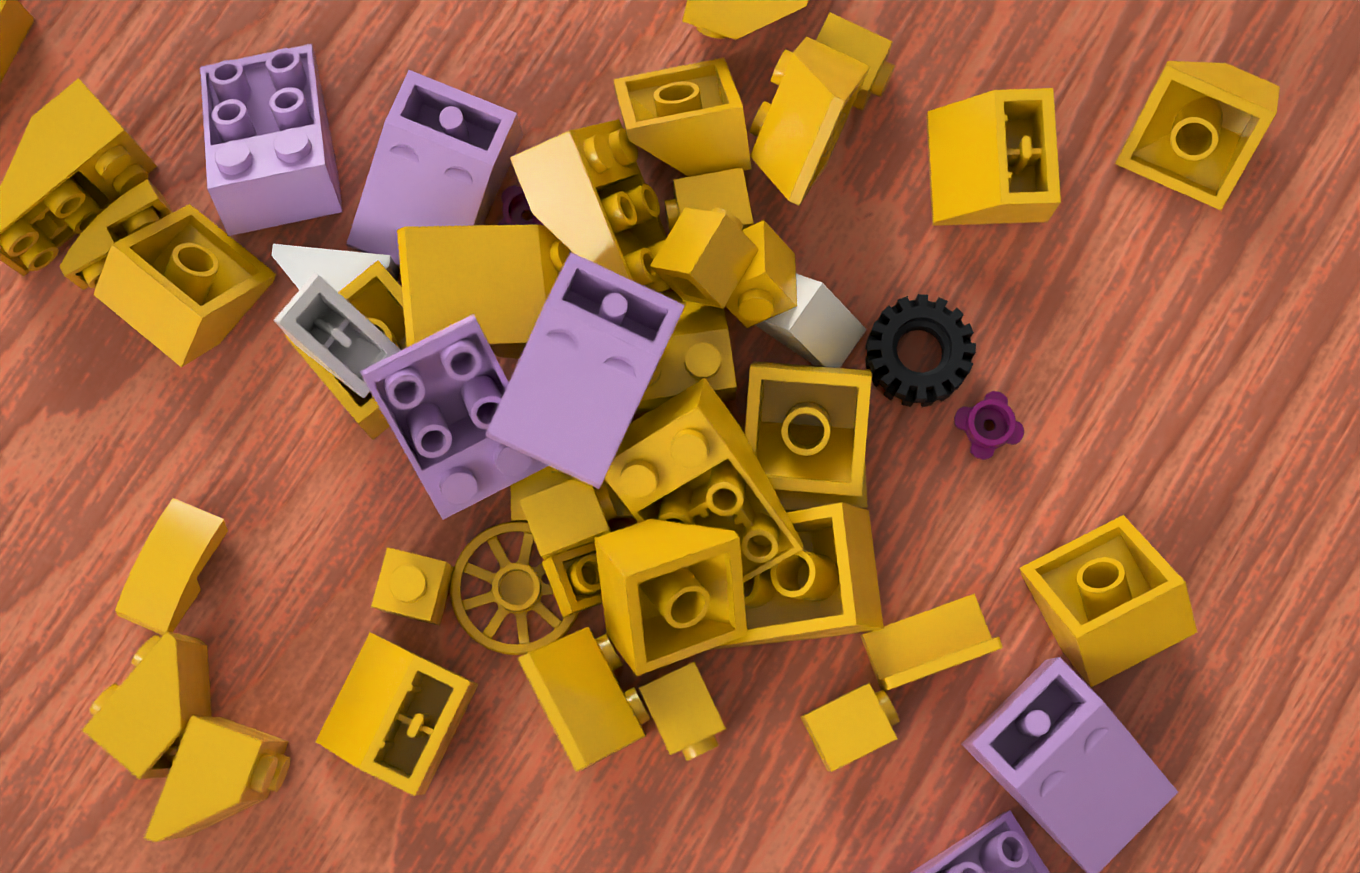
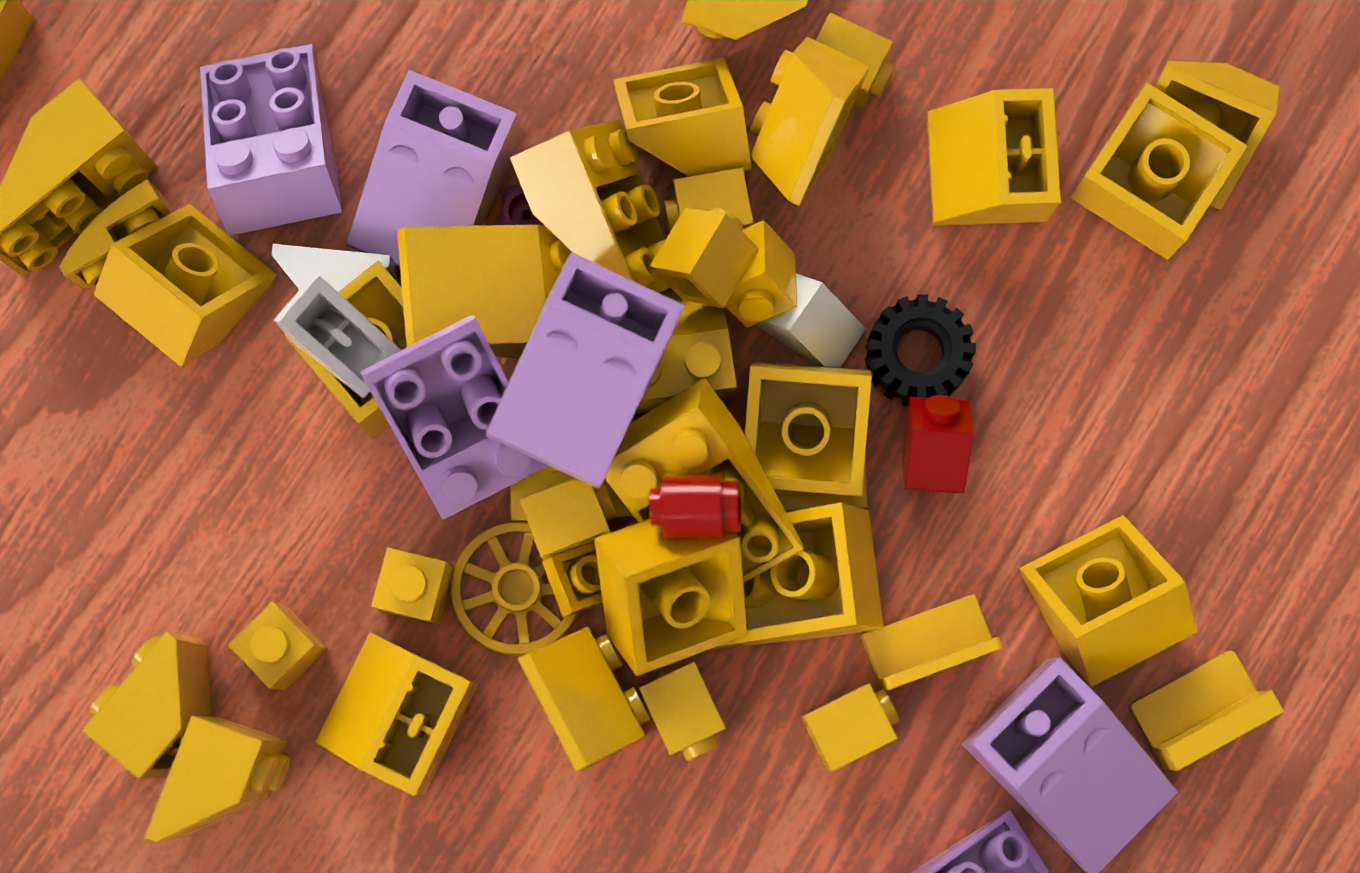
yellow slope [115,498,228,635] -> none
magenta plate [954,391,1024,460] -> none
none -> yellow brick [228,601,328,691]
none -> red brick [649,475,742,539]
none -> red brick [902,395,974,493]
none -> yellow slope [1070,83,1248,260]
none -> yellow panel [1129,651,1284,771]

